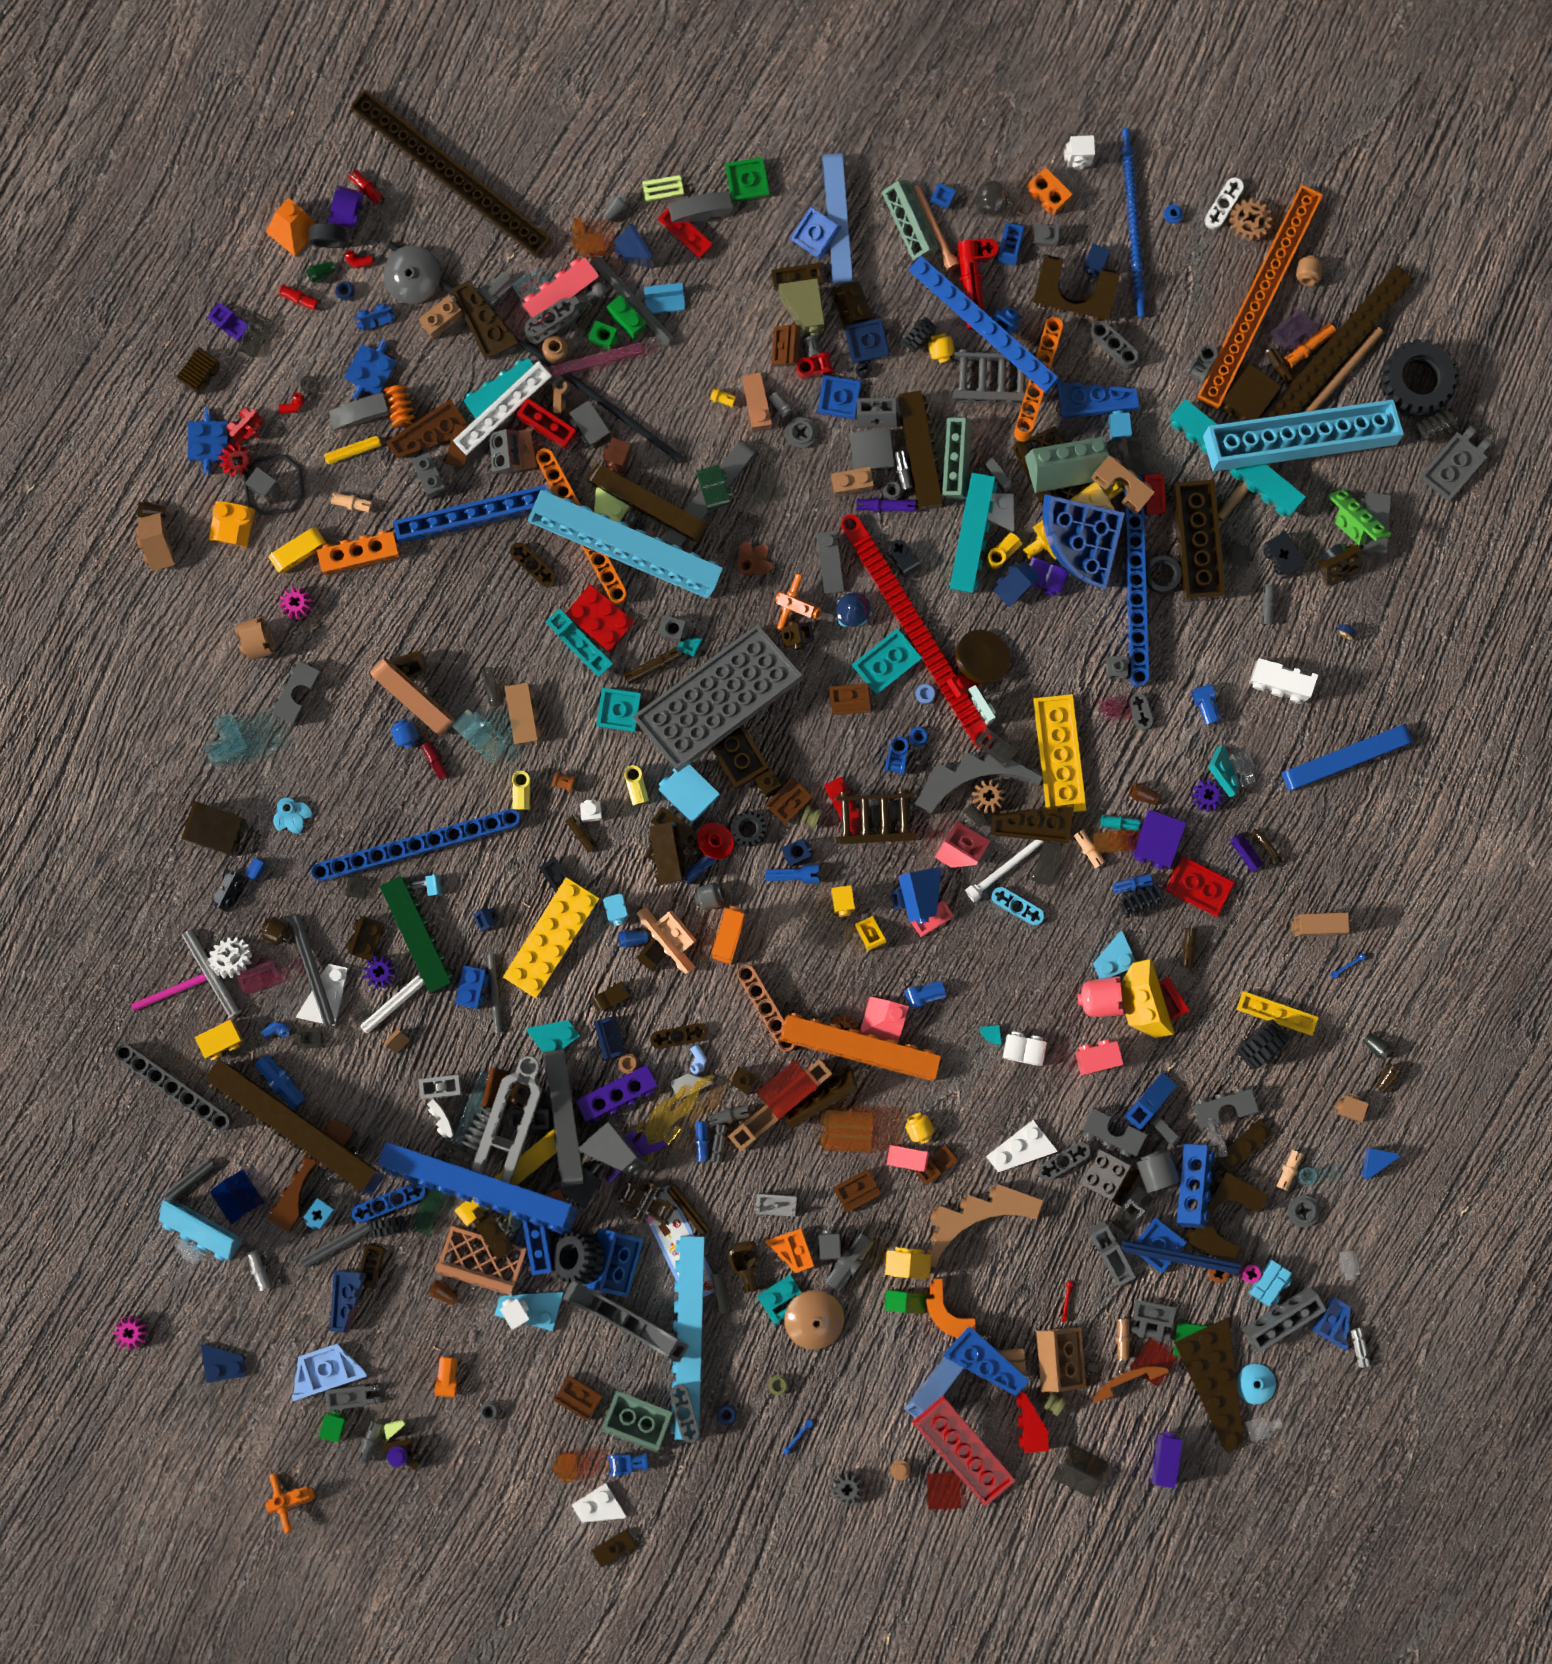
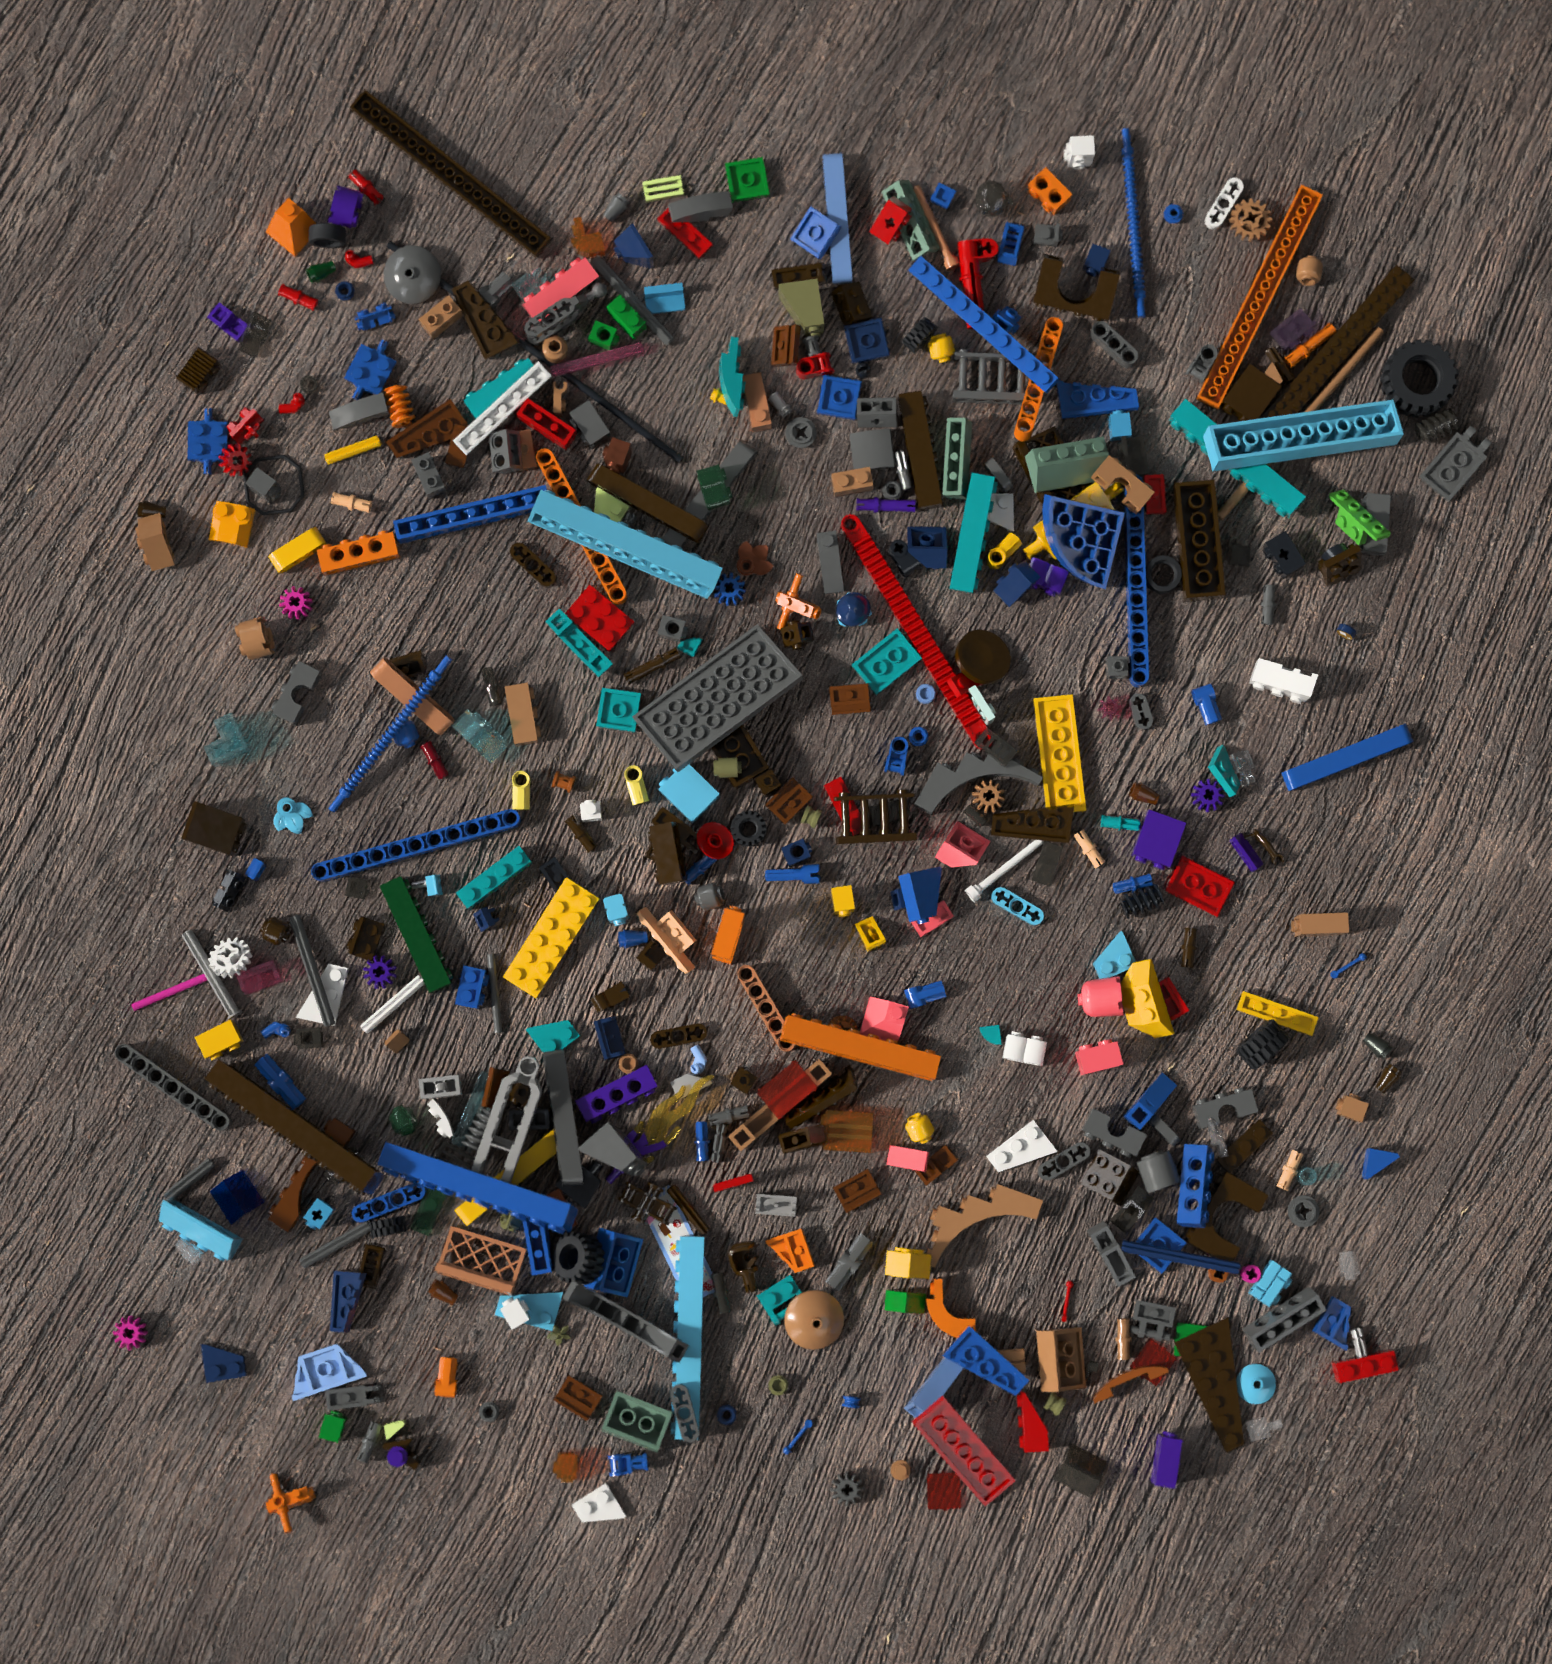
light grey pin [246,1249,272,1292] -> none
dark brown hinge [472,1206,514,1260] -> none
dark brown plate [591,1529,636,1567] -> none
dark grey brick [818,1229,841,1259] -> none
clear orange brick [1093,831,1133,854] -> none
none -> blue hose [328,655,452,813]
none -> clear green head [389,1105,418,1136]
none -> teal brick [456,846,532,910]
none -> olive plant [547,1325,571,1346]
none -> olive brick [713,757,742,778]
none -> red tile [713,1174,753,1192]
none -> blue gear [714,573,746,606]
none -> teal slope [719,336,746,417]
none -> dark brown brick [779,1124,827,1154]
none -> blue bush [842,1396,861,1408]
none -> red brick [869,196,912,244]
none -> dark blue slope [907,526,947,569]
none -> medium nougat slope [1264,362,1282,385]
none -> red arch [1331,1349,1399,1383]

